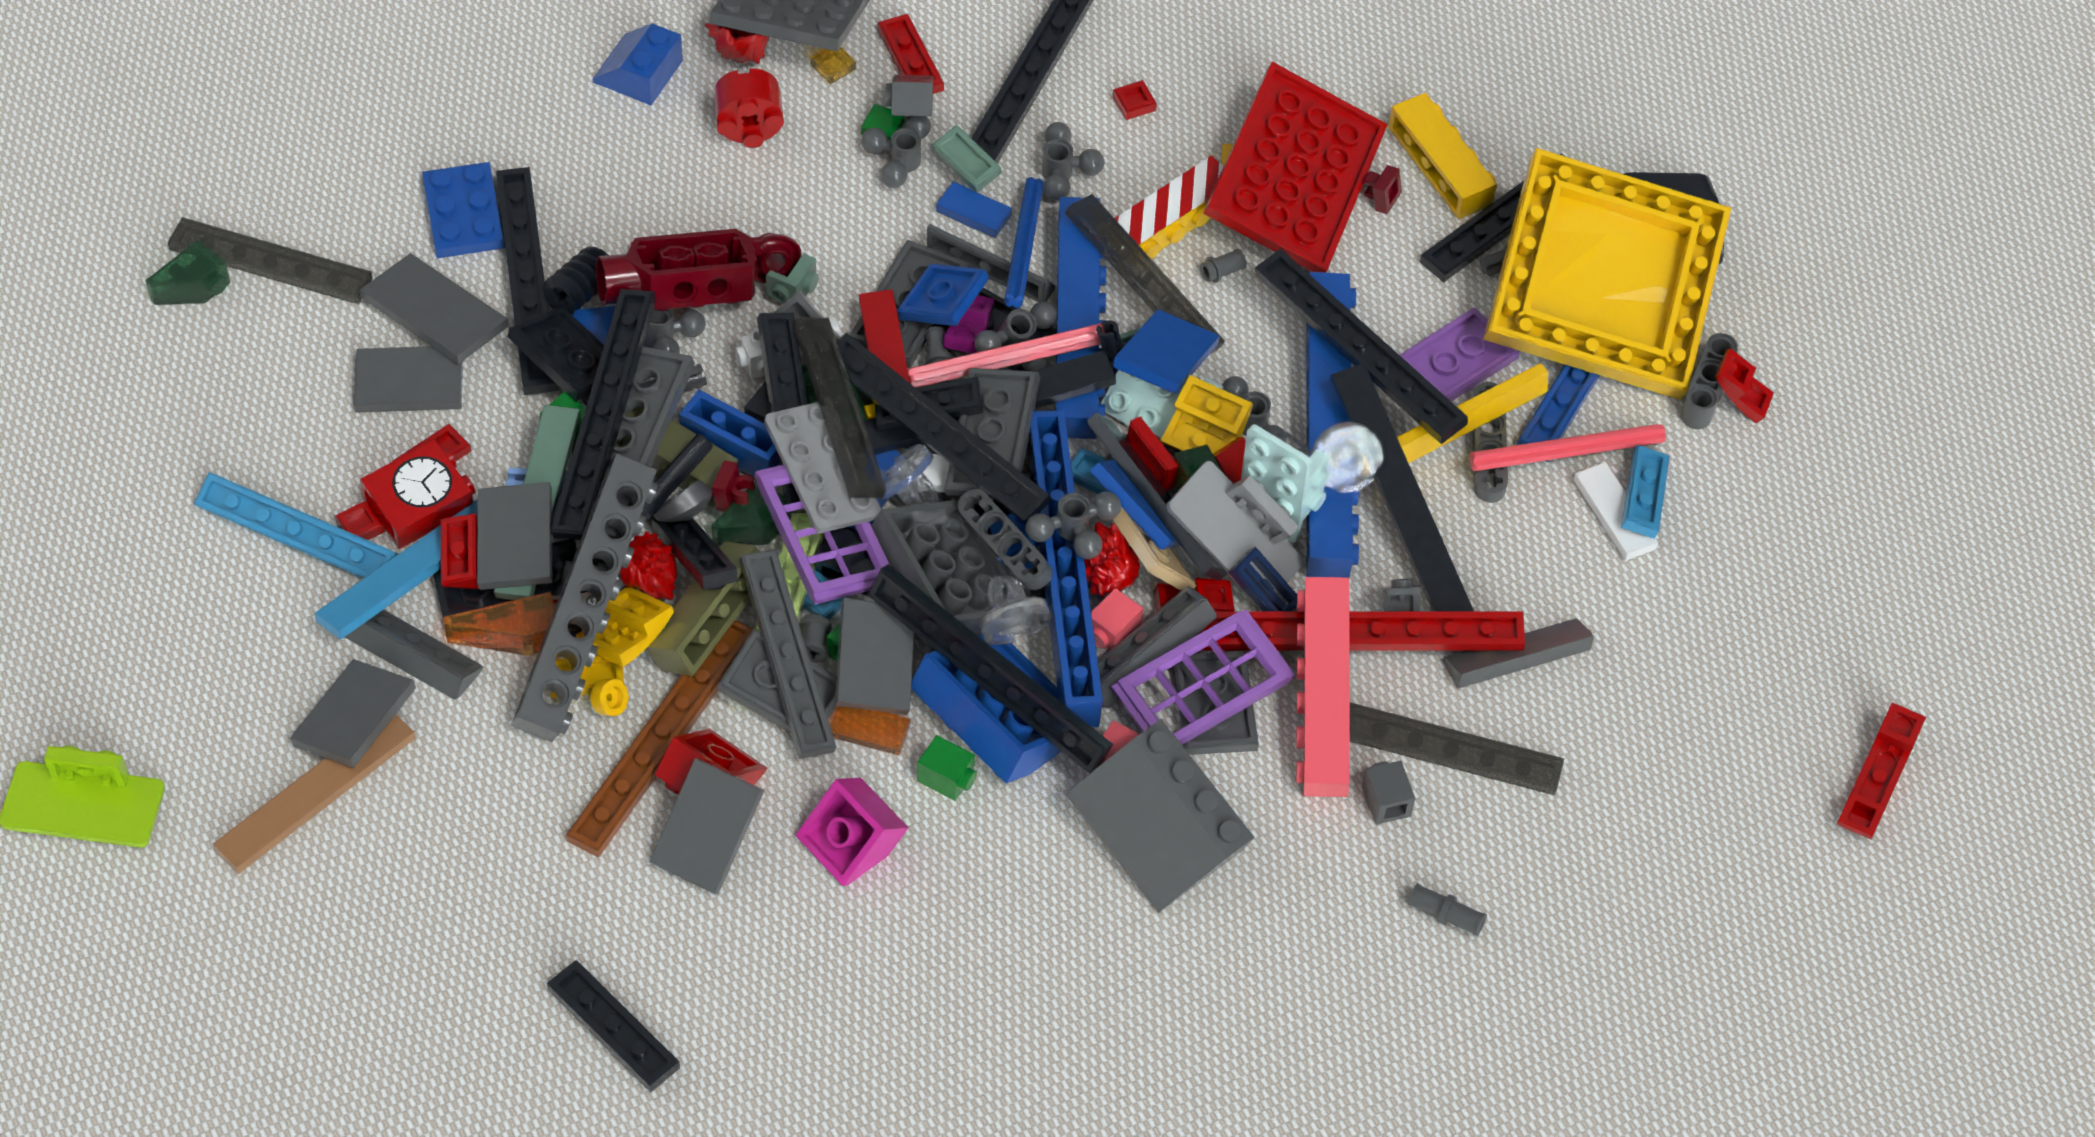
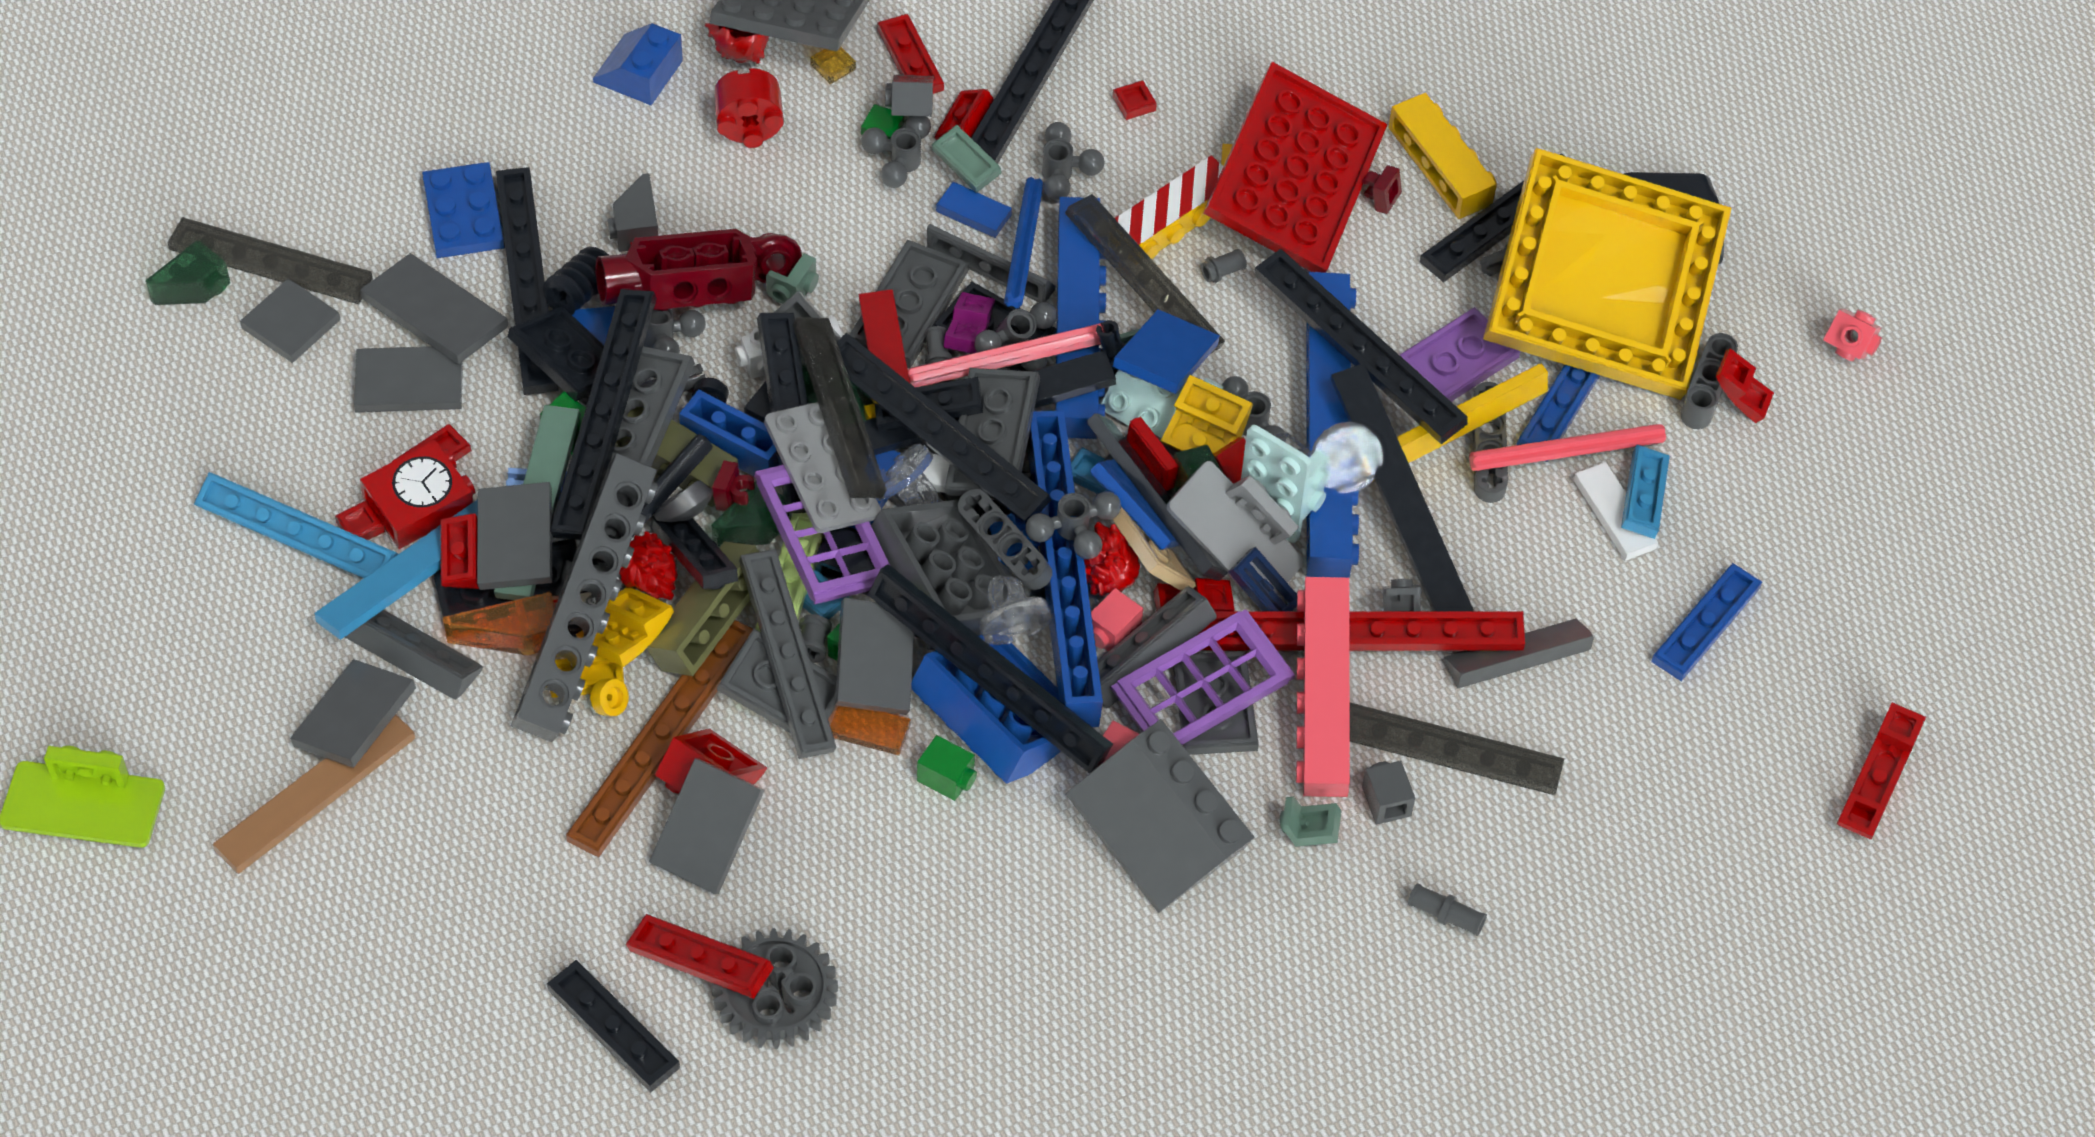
dark pink slope [795,777,909,886] -> none
blue tile [897,264,989,326] -> none
none -> dark grey tile [240,278,341,363]
none -> dark grey slope [608,173,659,252]
none -> red tile [626,914,774,999]
none -> black tile [692,378,729,403]
none -> dark grey gear [712,928,838,1049]
none -> red slope [934,89,994,141]
none -> sand green bracket [1280,796,1342,847]
none -> blue tile [1651,563,1762,682]
none -> coral brick [1823,309,1882,362]

